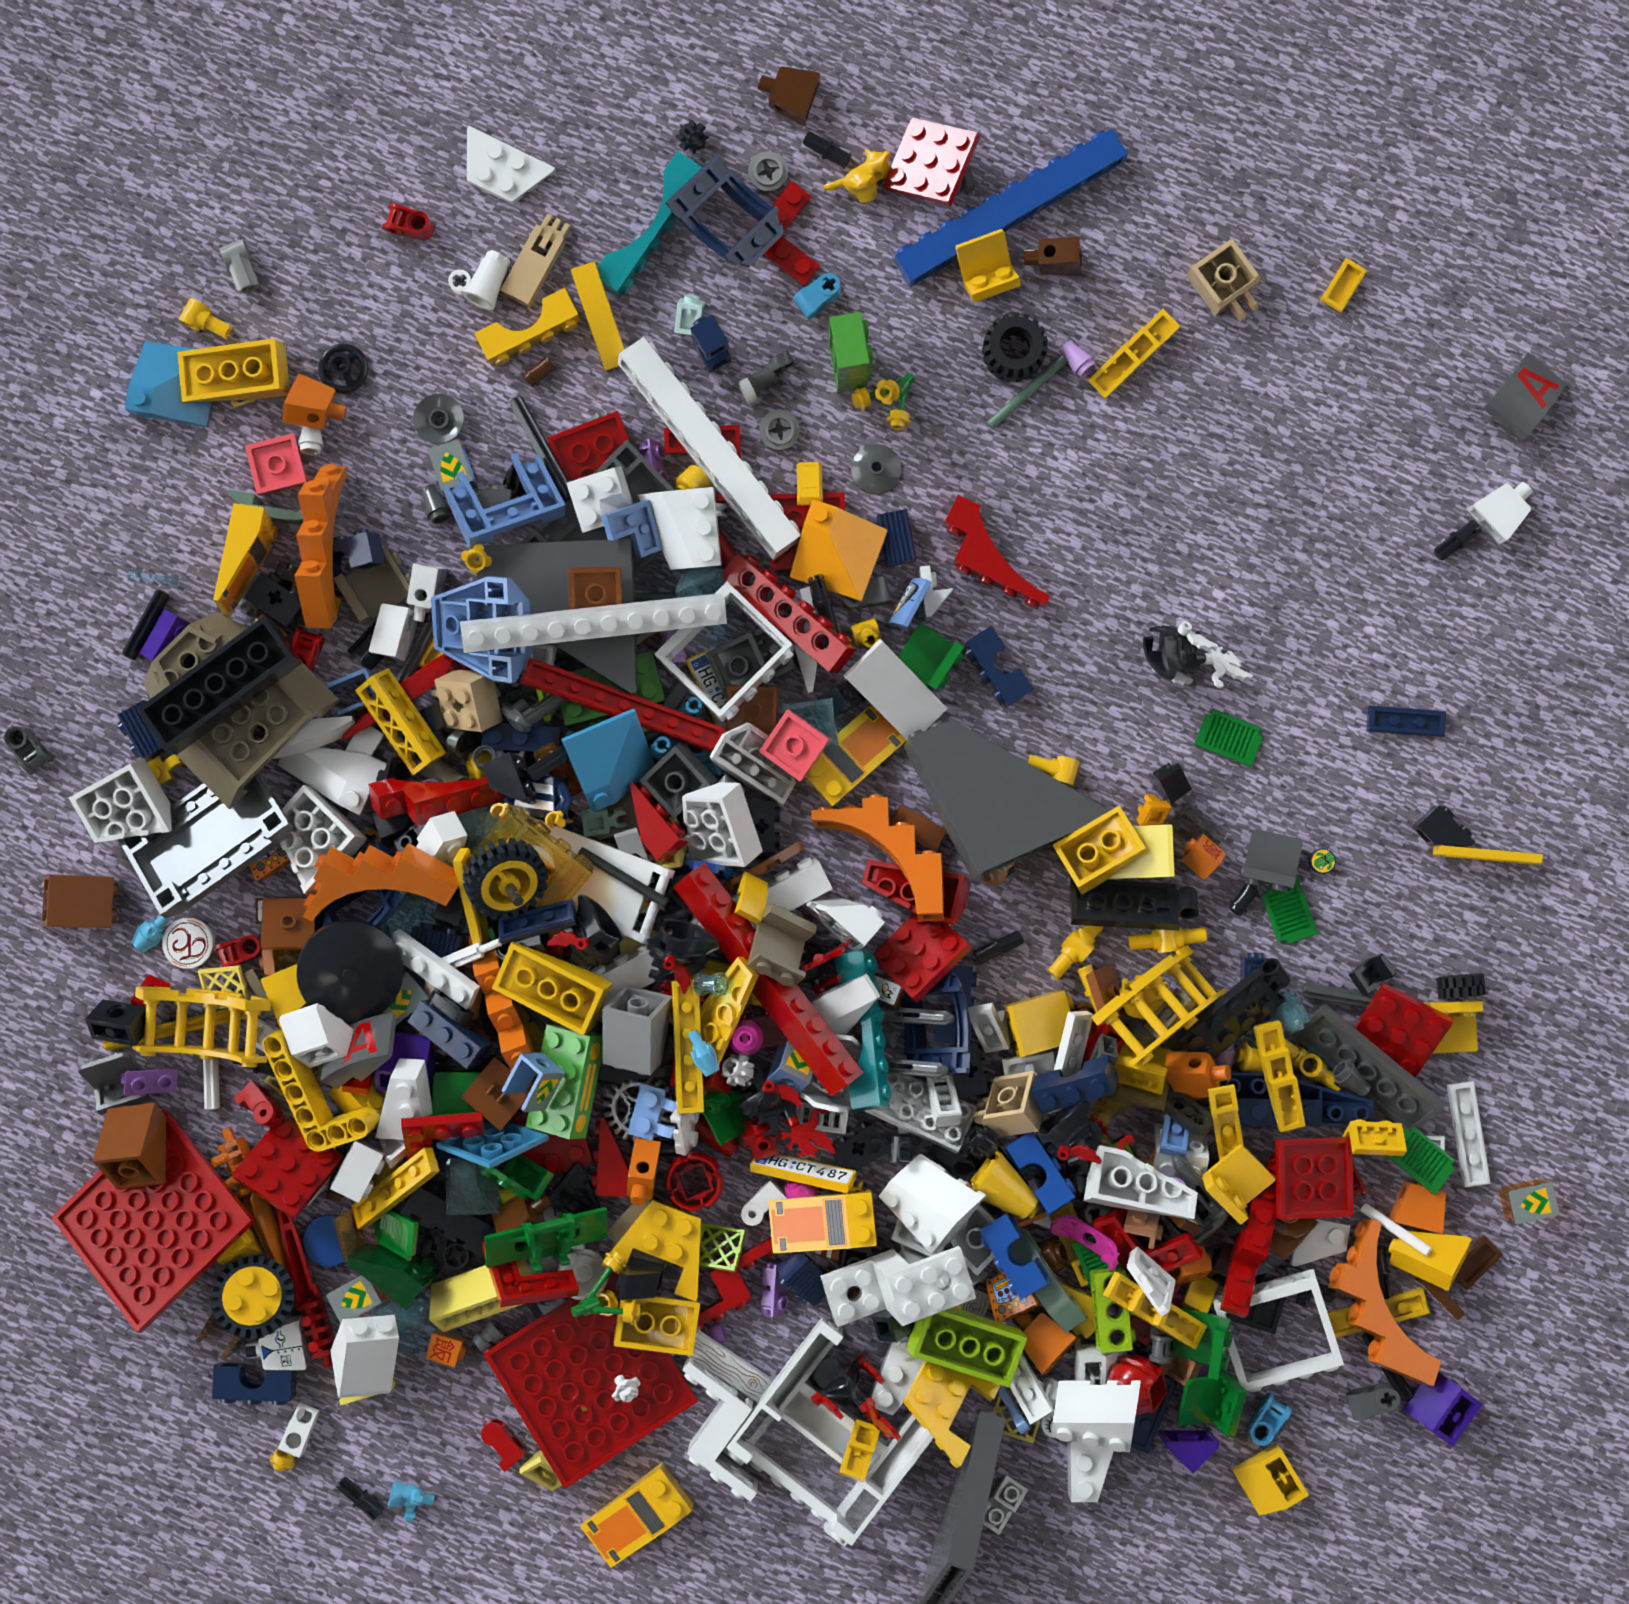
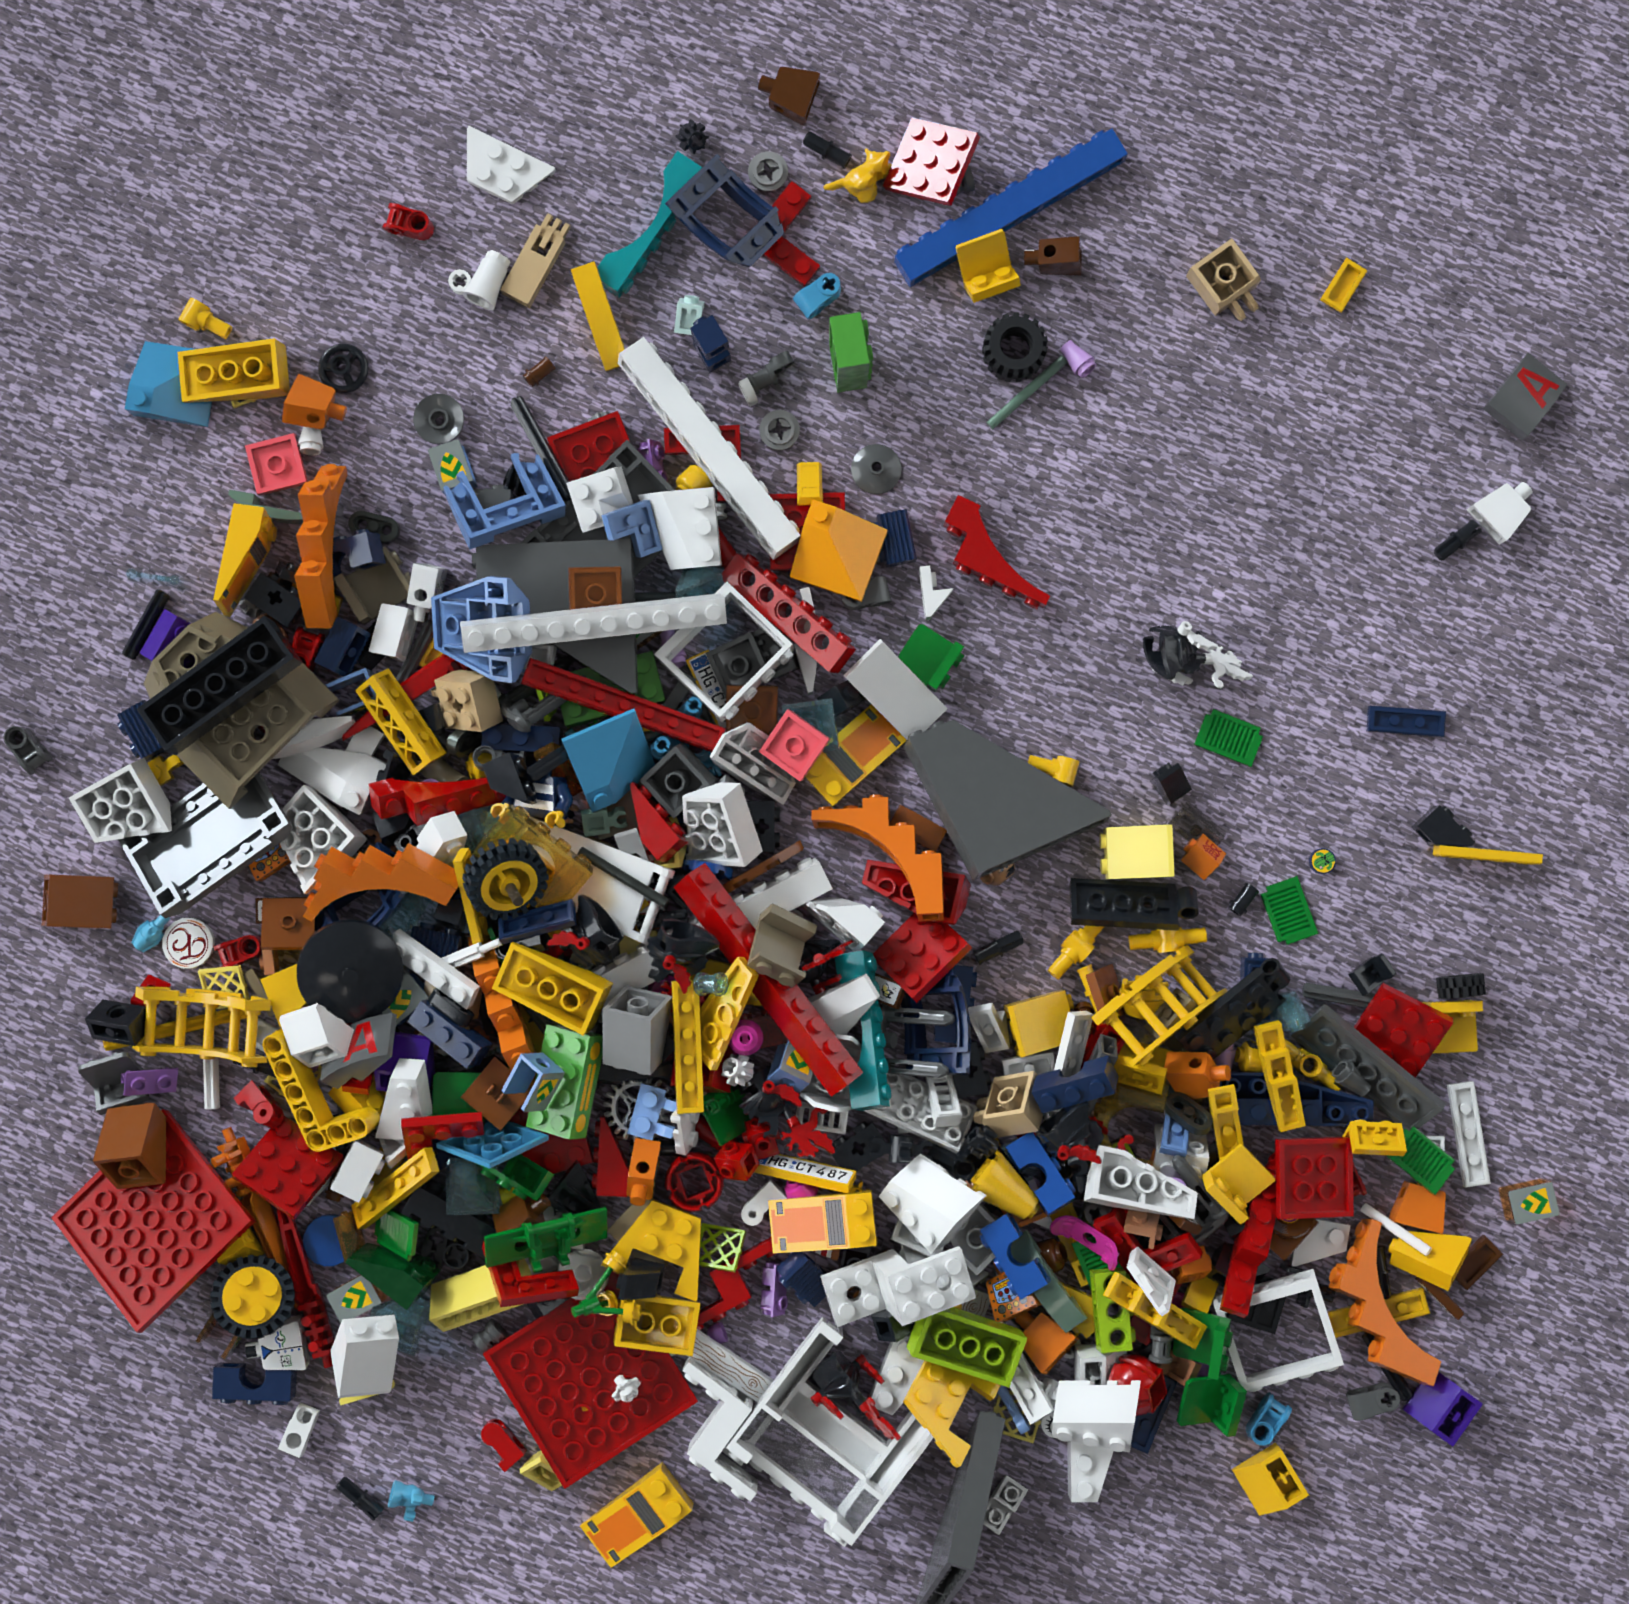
light grey piece [219,239,260,294] -> none
yellow plate [269,1448,295,1471] -> none
dark grey cone [421,484,451,524] -> none
orange brick [425,1329,468,1367] -> none
yellow plate [461,544,492,574] -> none
yellow arch [474,288,581,366] -> none
medium azure piece [688,1029,720,1077] -> none
yellow slope [734,872,768,924] -> none
black pin [808,574,839,646] -> none
yellow slope [838,1419,880,1482] -> none
yellow pin [850,618,882,648] -> none
yellow plant [851,373,915,430] -> none
medium blue slope [888,578,932,630] -> none
dark blue arch [964,625,1034,708] -> none
yellow slope [1053,806,1146,895] -> none
yellow slope [1088,308,1181,399] -> none
light orange tile [1136,794,1172,826] -> none
dark purple slope [1158,1430,1219,1474] -> none
dark grey bracket [1241,829,1303,893] -> none
none -> dark blue brick [314,617,371,677]
none -> pearl dark grey plate [348,511,400,543]
none -> red brick [714,1142,760,1181]

